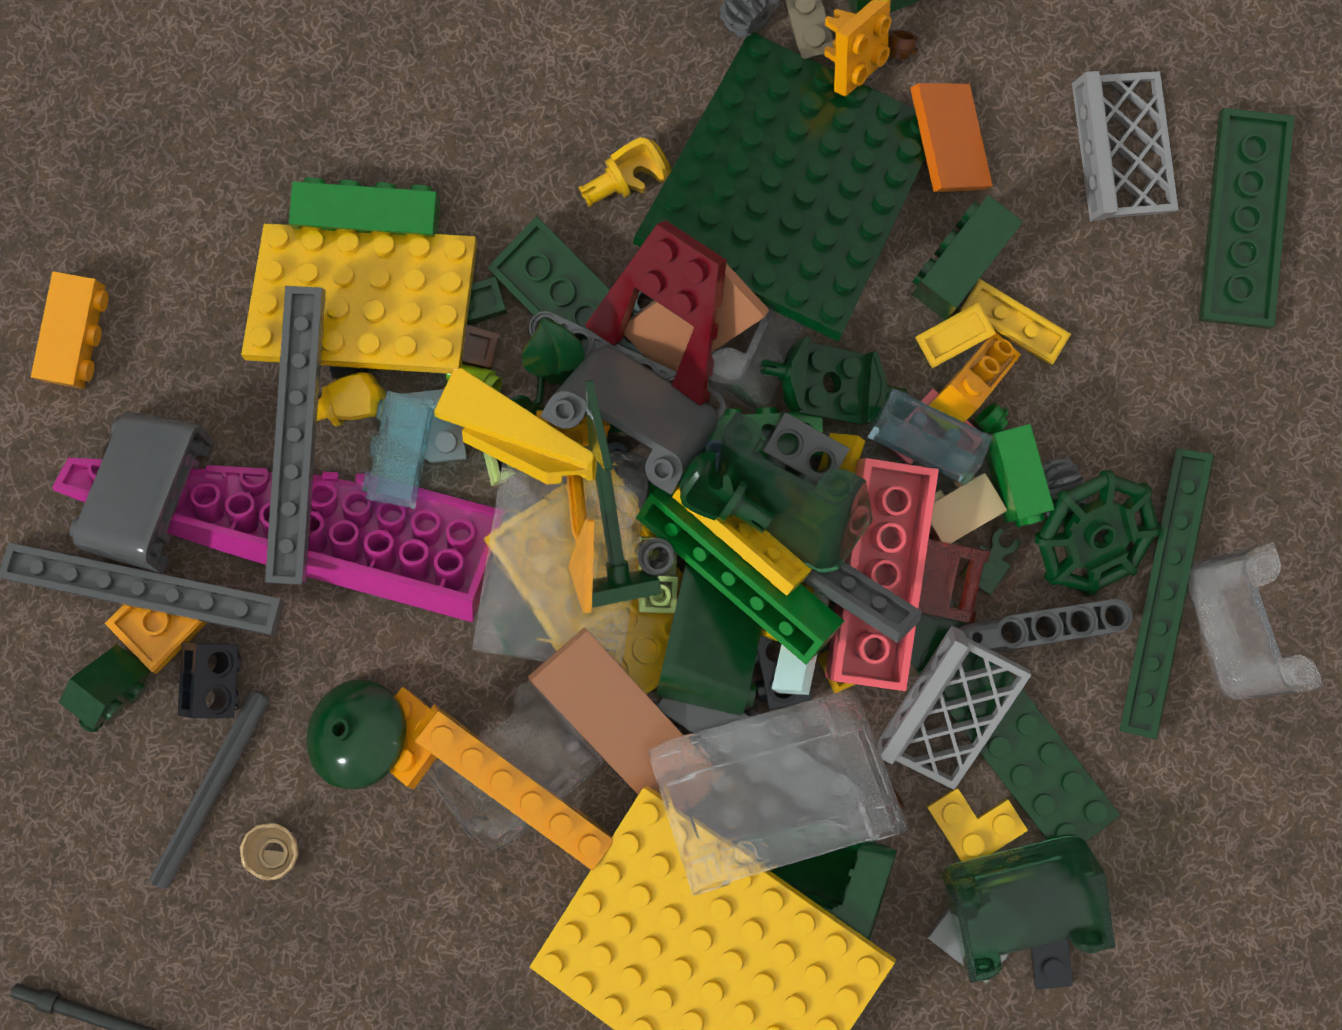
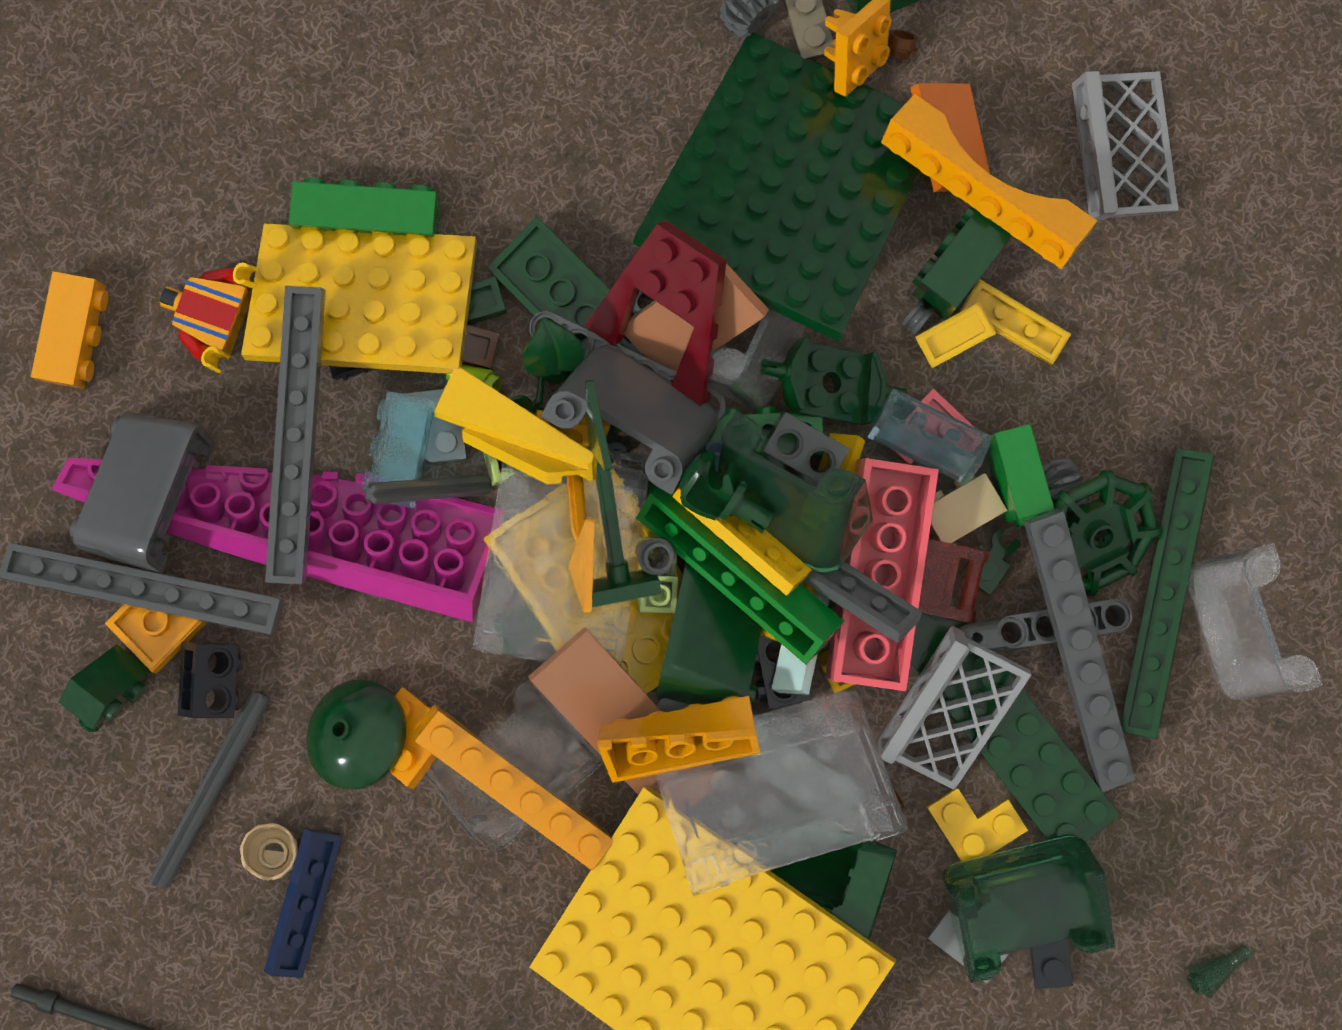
yellow piece [317,372,388,427] -> none
yellow piece [578,137,672,208] -> none
light orange slope [927,331,1021,433] -> none
green plate [975,403,1009,435] -> none
dark green plate [1199,108,1295,329] -> none
none -> torso [160,262,259,374]
none -> dark blue plate [264,828,342,978]
none -> dark grey axle [365,475,491,504]
none -> light orange wedge [597,696,761,783]
none -> light orange arch [881,94,1097,270]
none -> dark grey bush [901,299,935,335]
none -> dark grey plate [1024,508,1135,793]
none -> clear green cone [1187,945,1252,998]

